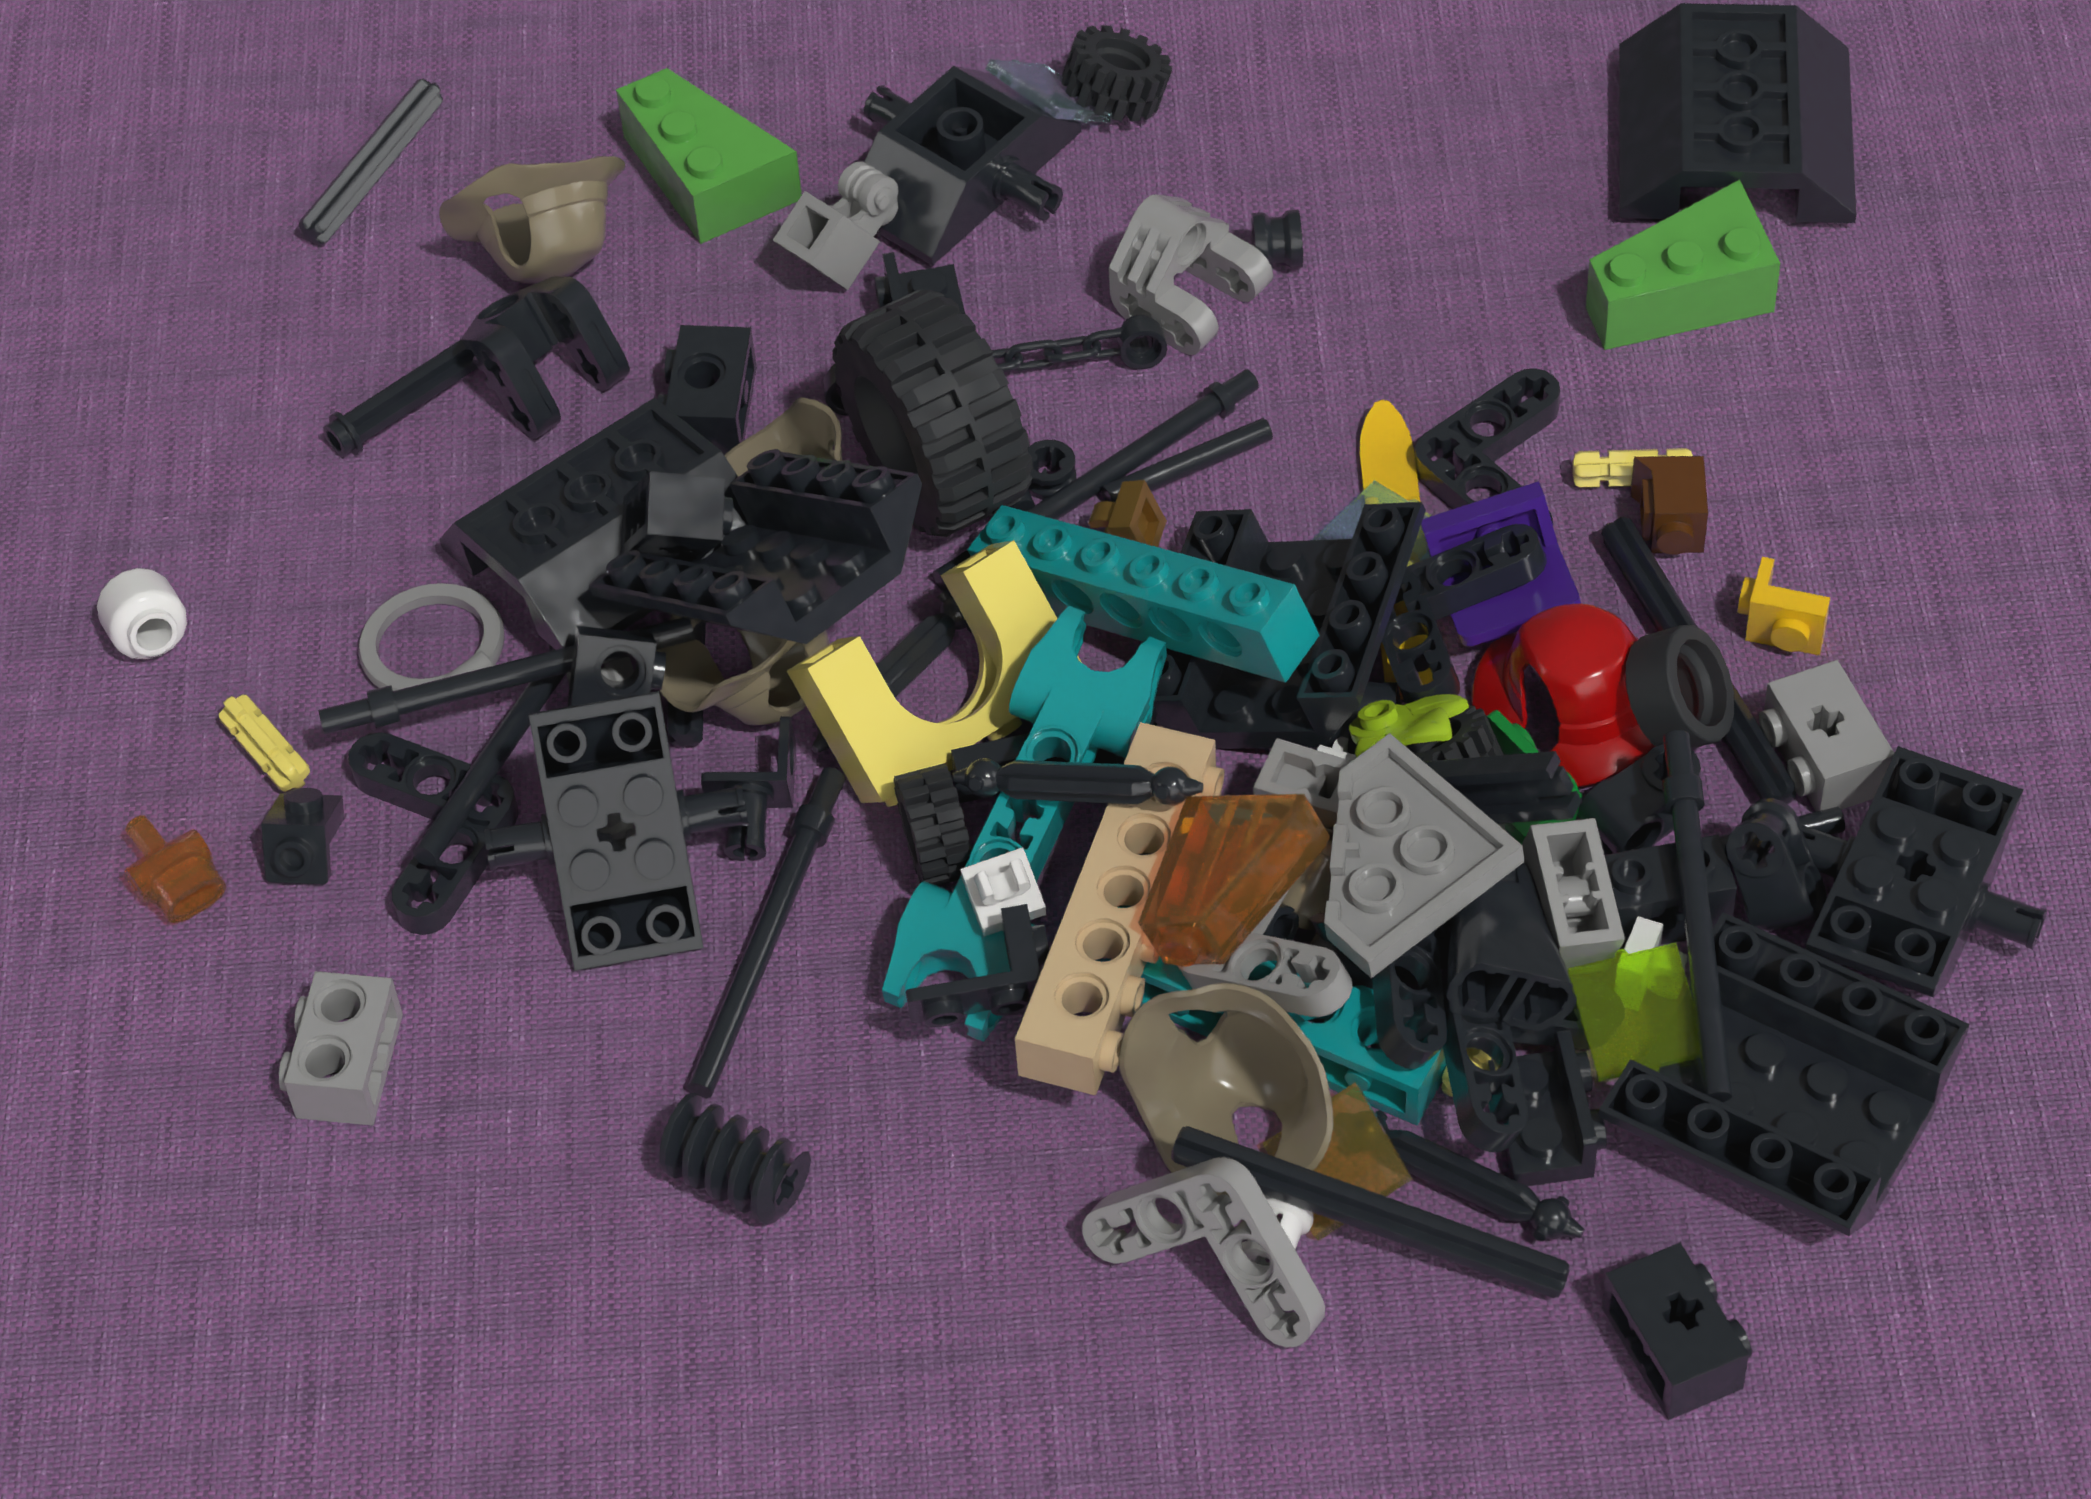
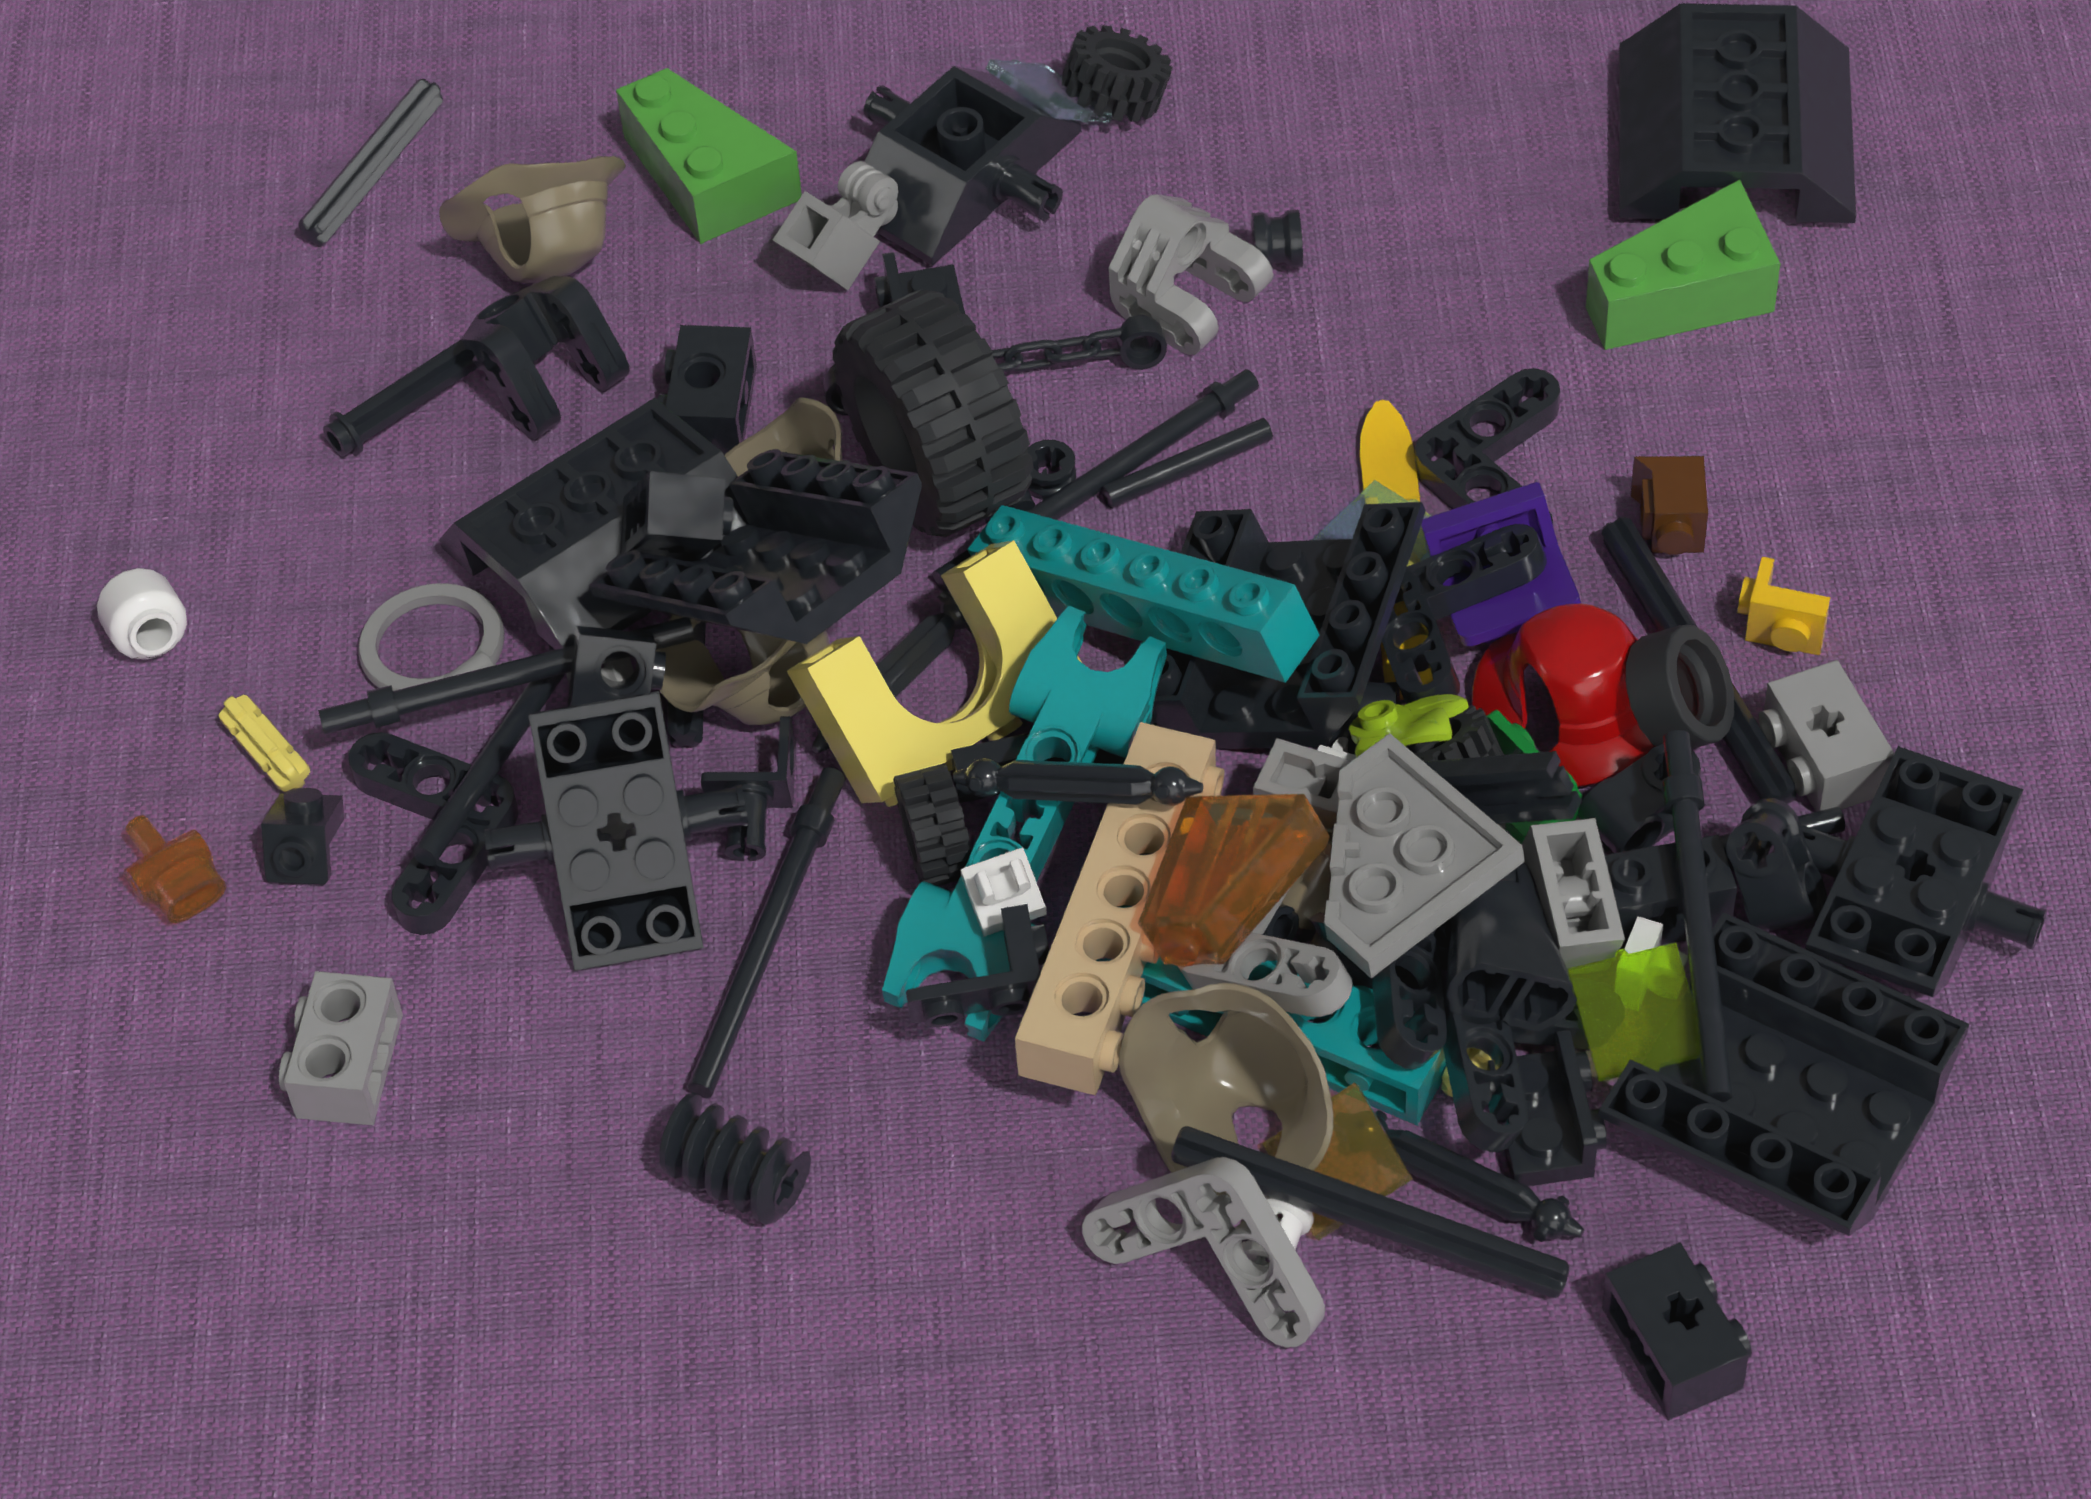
pearl gold tile [1088,480,1167,547] -> none
light yellow axle [1572,448,1693,488] -> none

